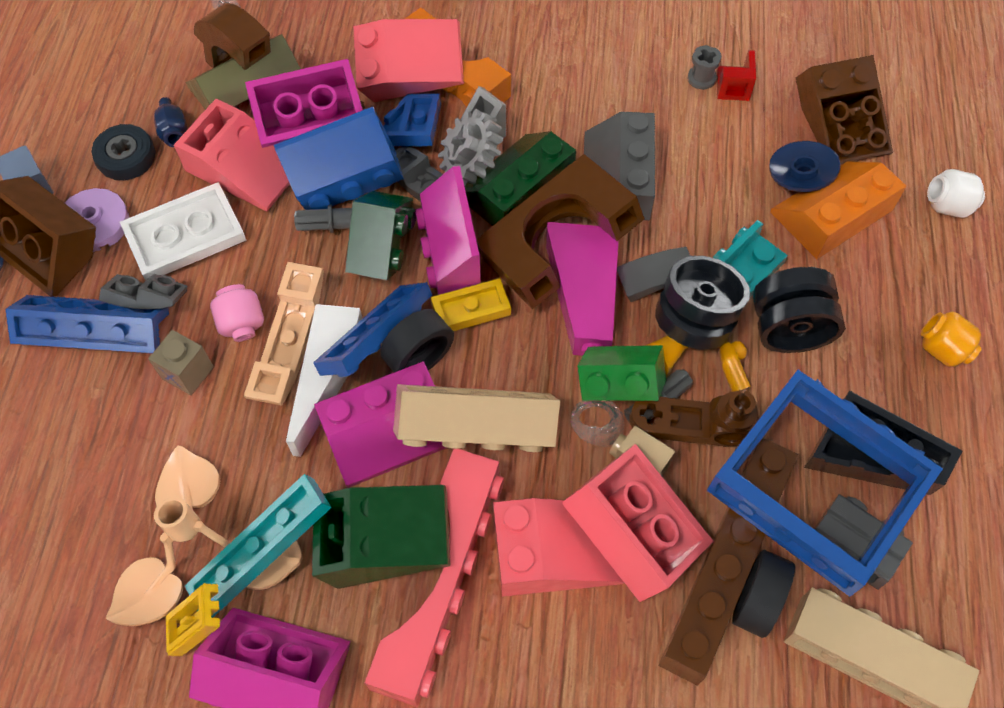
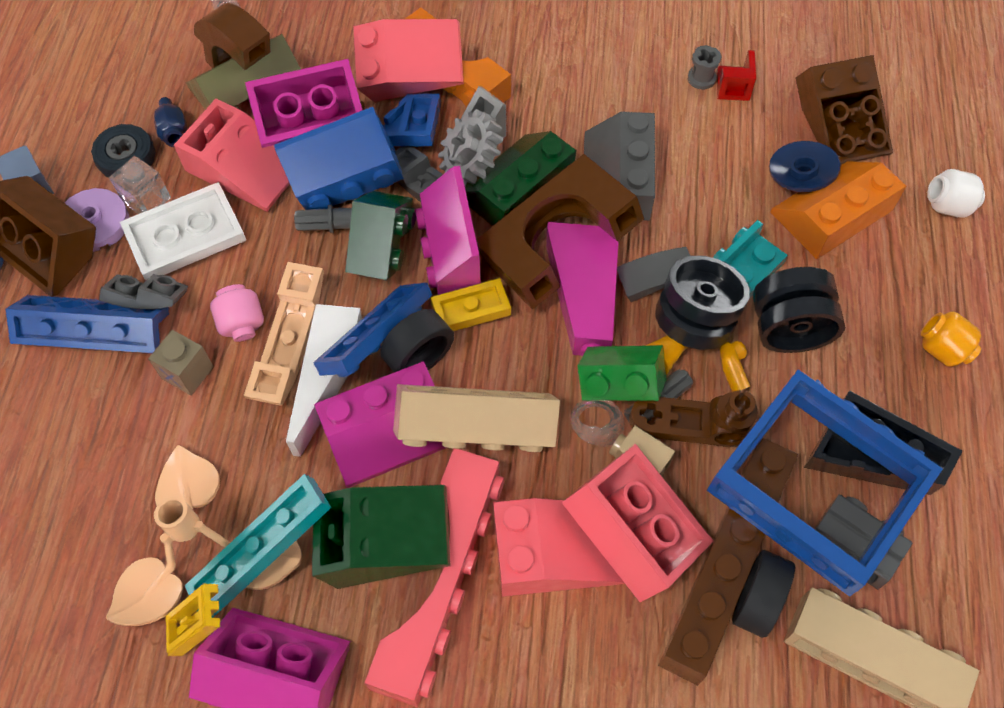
none -> clear brick [109,156,171,214]

